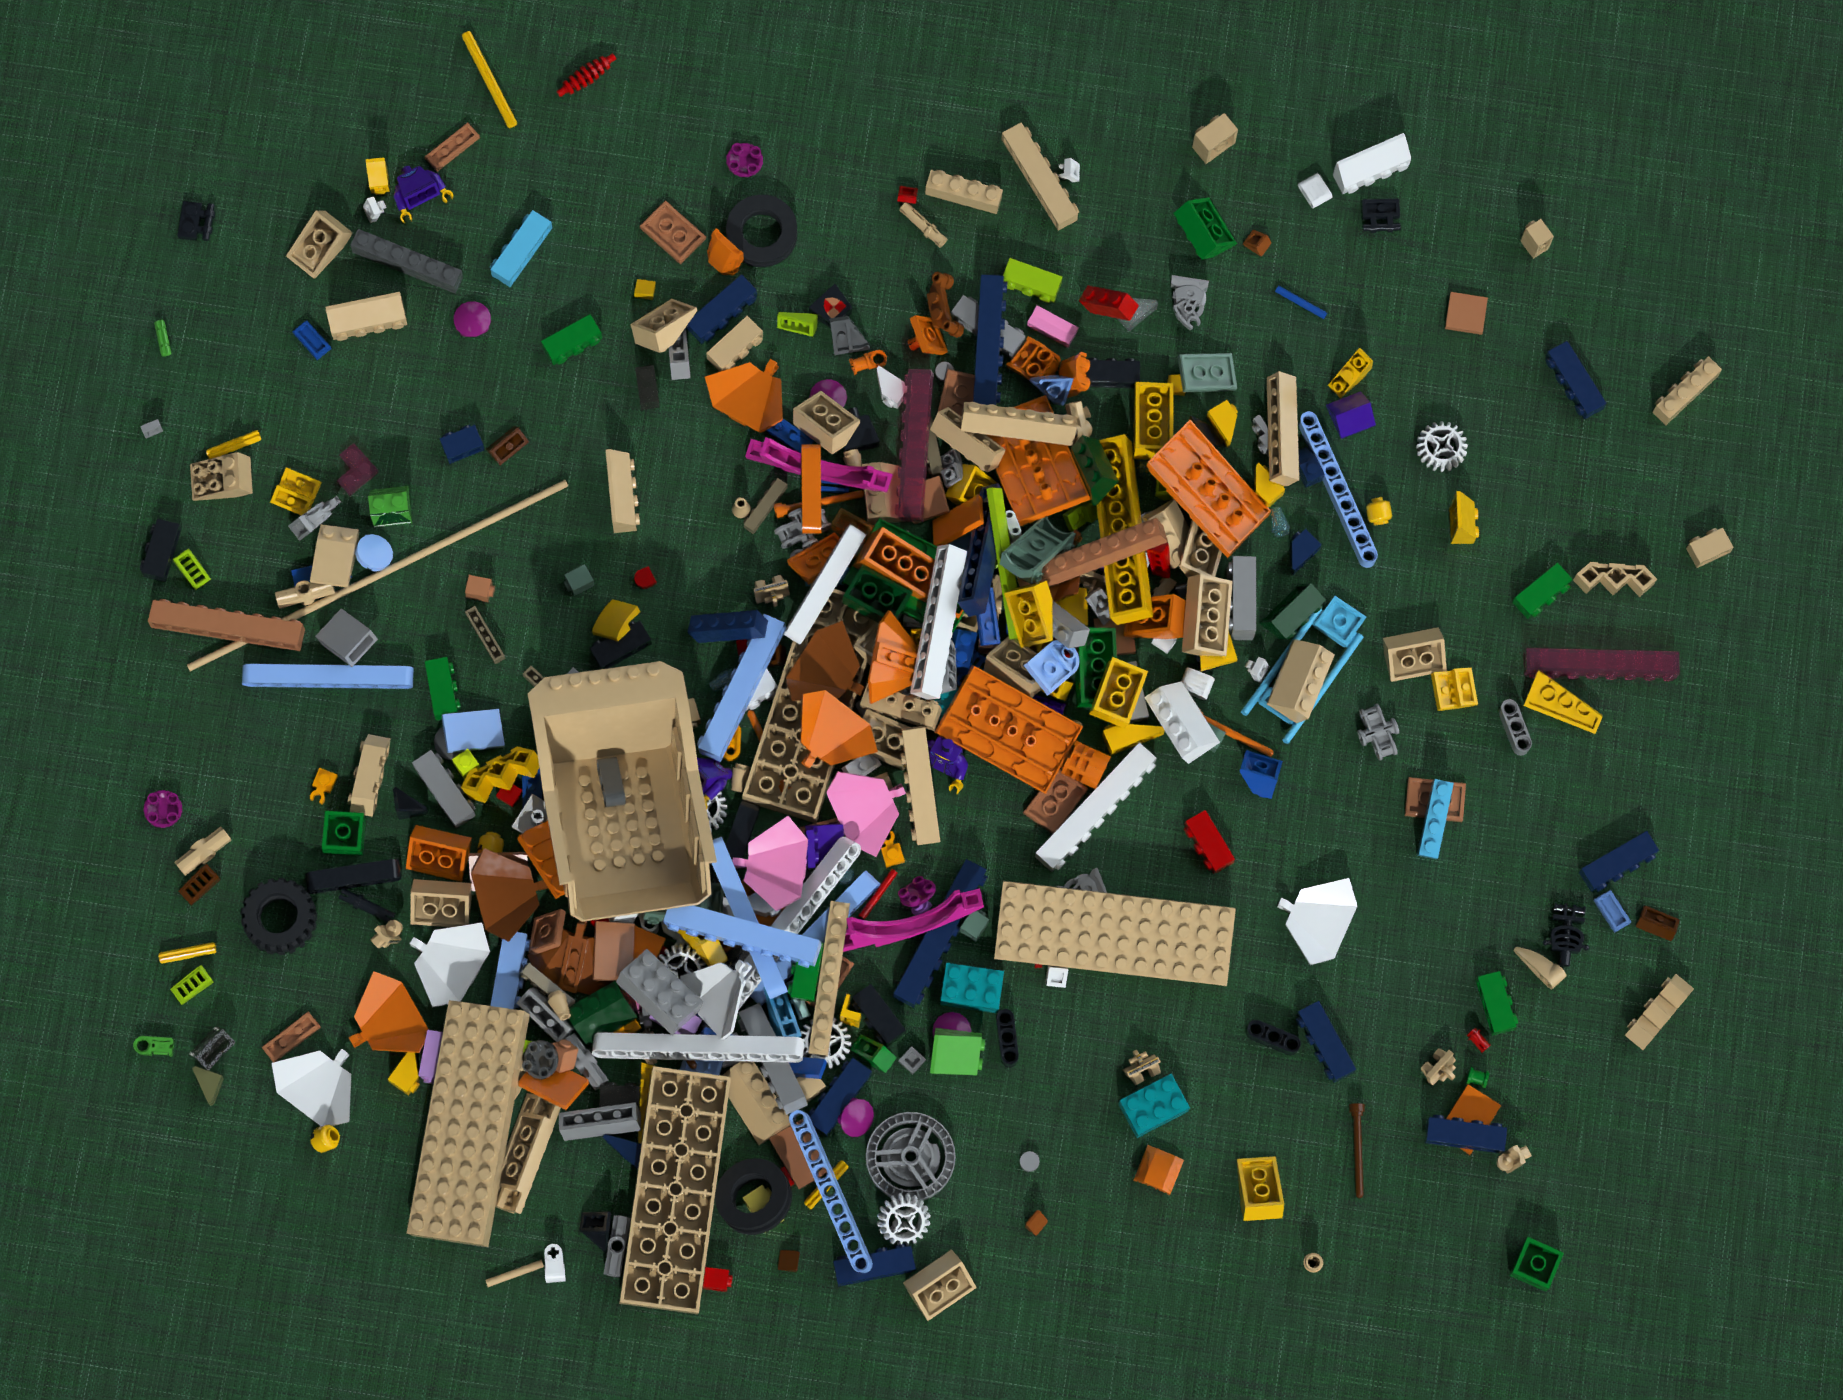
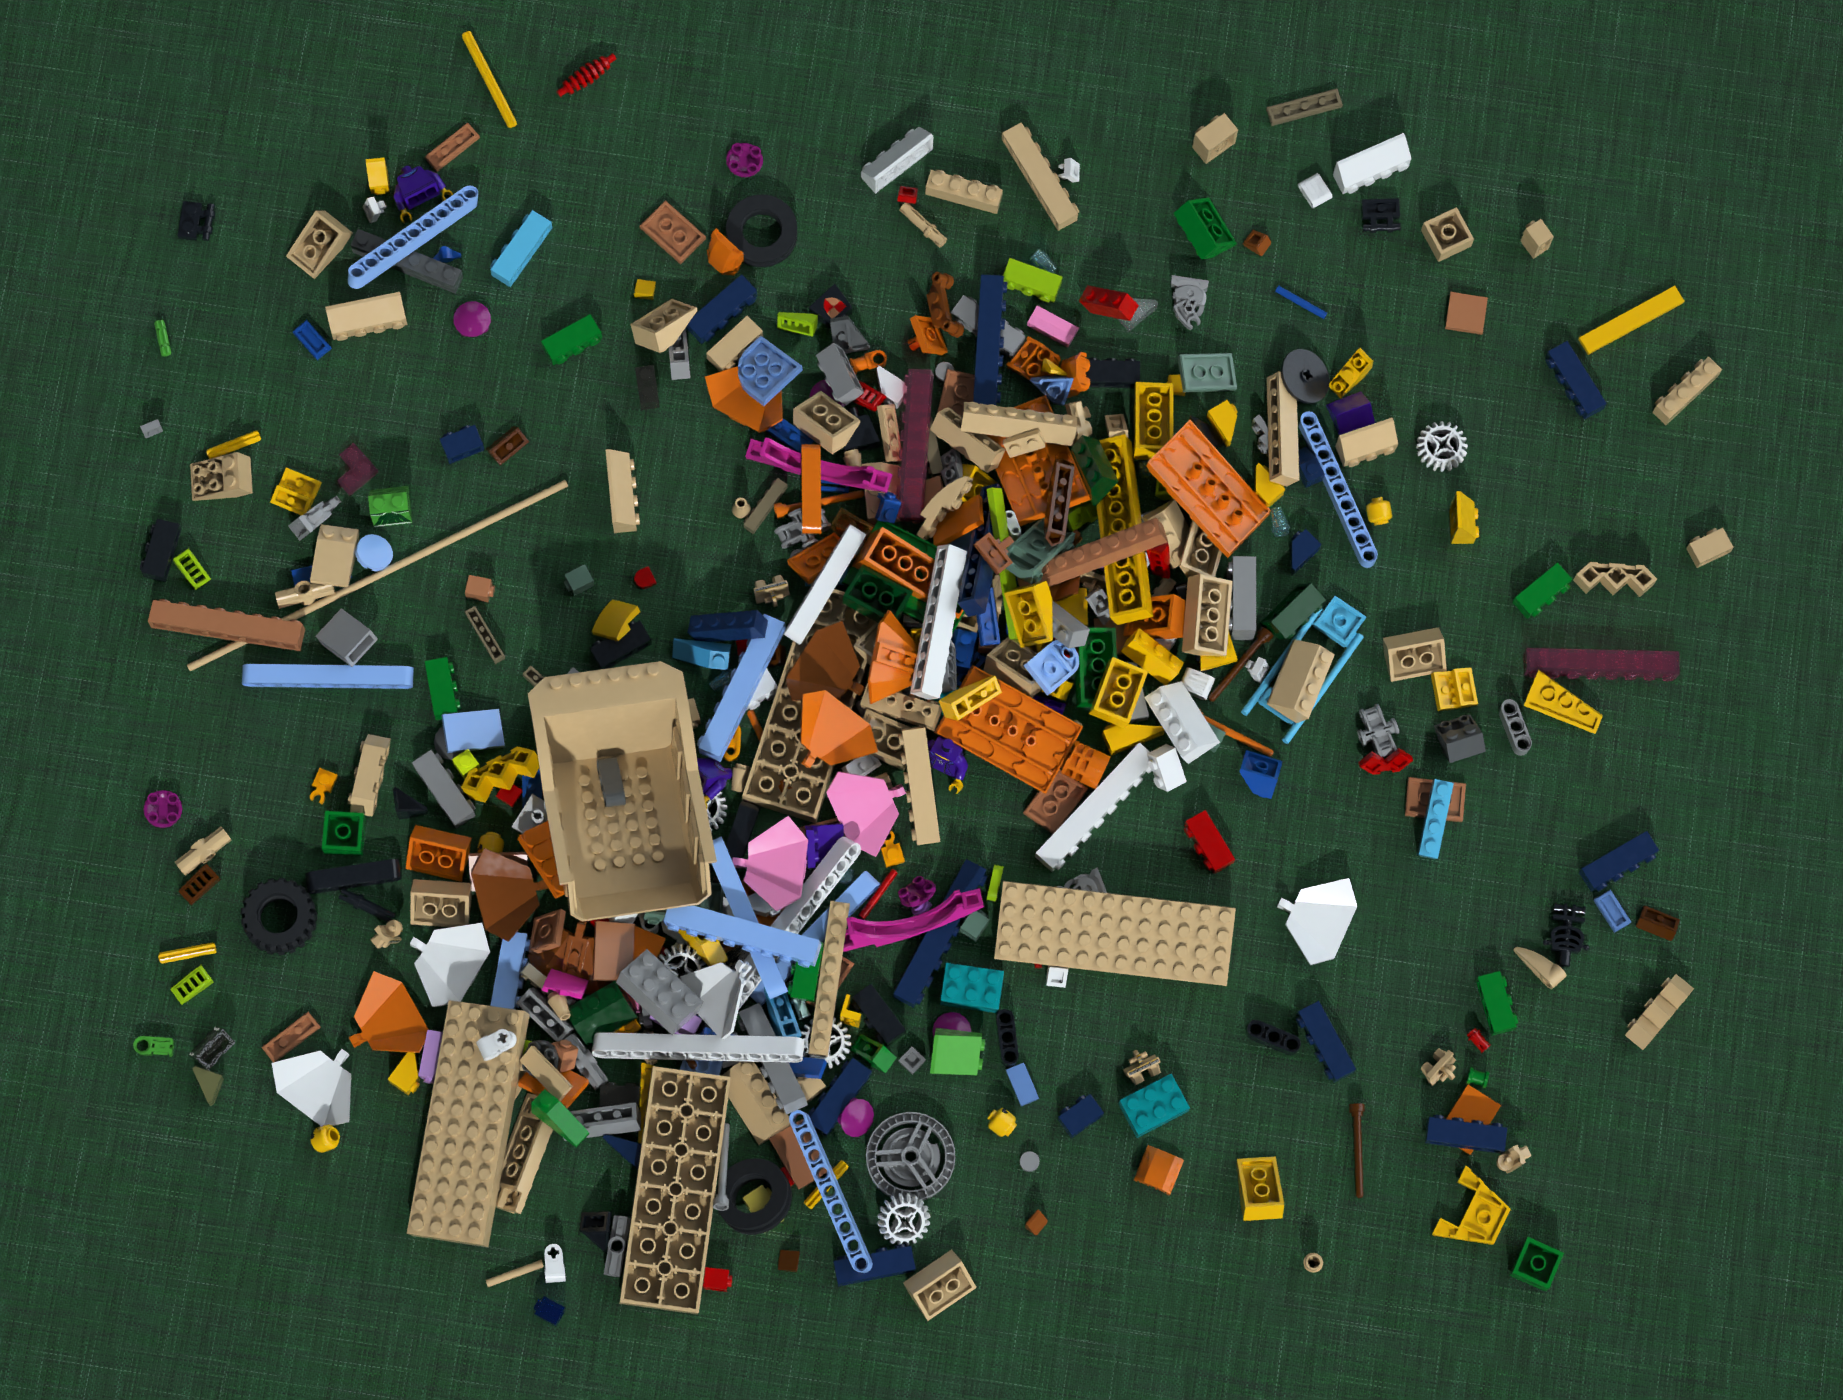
none -> light blue beam [348,185,478,289]
none -> blue piece [433,246,462,263]
none -> white piece [476,1029,517,1061]
none -> tan tile [519,1046,573,1101]
none -> green slope [531,1089,589,1148]
none -> clear blue brick [534,1296,566,1327]
none -> dark pink slope [542,968,589,999]
none -> dark azure slope [672,638,731,670]
none -> light grey piece [713,1123,730,1211]
none -> medium blue plate [738,336,803,406]
none -> light grey brick [816,343,864,405]
none -> red slope [852,380,886,411]
none -> white slope [861,127,933,194]
none -> blue bracket [875,492,902,523]
none -> tan tile [877,404,903,462]
none -> tan slope [917,476,973,540]
none -> yellow slope [939,675,1002,721]
none -> dark orange hinge [973,532,1014,575]
none -> lime beam [987,865,1004,902]
none -> yellow head [987,1108,1017,1137]
none -> tan plate [1003,429,1046,458]
none -> medium blue tile [1006,1063,1039,1106]
none -> clear light blue cone [1029,249,1057,273]
none -> yellow slope [1041,358,1067,376]
none -> reddish brown brick [1044,459,1075,547]
none -> dark blue brick [1058,1094,1104,1139]
none -> tan plate [1105,414,1128,438]
none -> yellow brick [1121,628,1184,685]
none -> white brick [1147,744,1186,792]
none -> reddish brown piece [1209,627,1273,702]
none -> dark tan tile [1266,89,1343,126]
none -> black piece [1281,349,1329,404]
none -> tan slope [1335,418,1398,467]
none -> red tile [1358,748,1413,775]
none -> tan brick [1421,207,1474,262]
none -> yellow wing [1432,1166,1511,1245]
none -> dark grey slope [1434,714,1486,763]
none -> yellow tile [1578,286,1684,355]

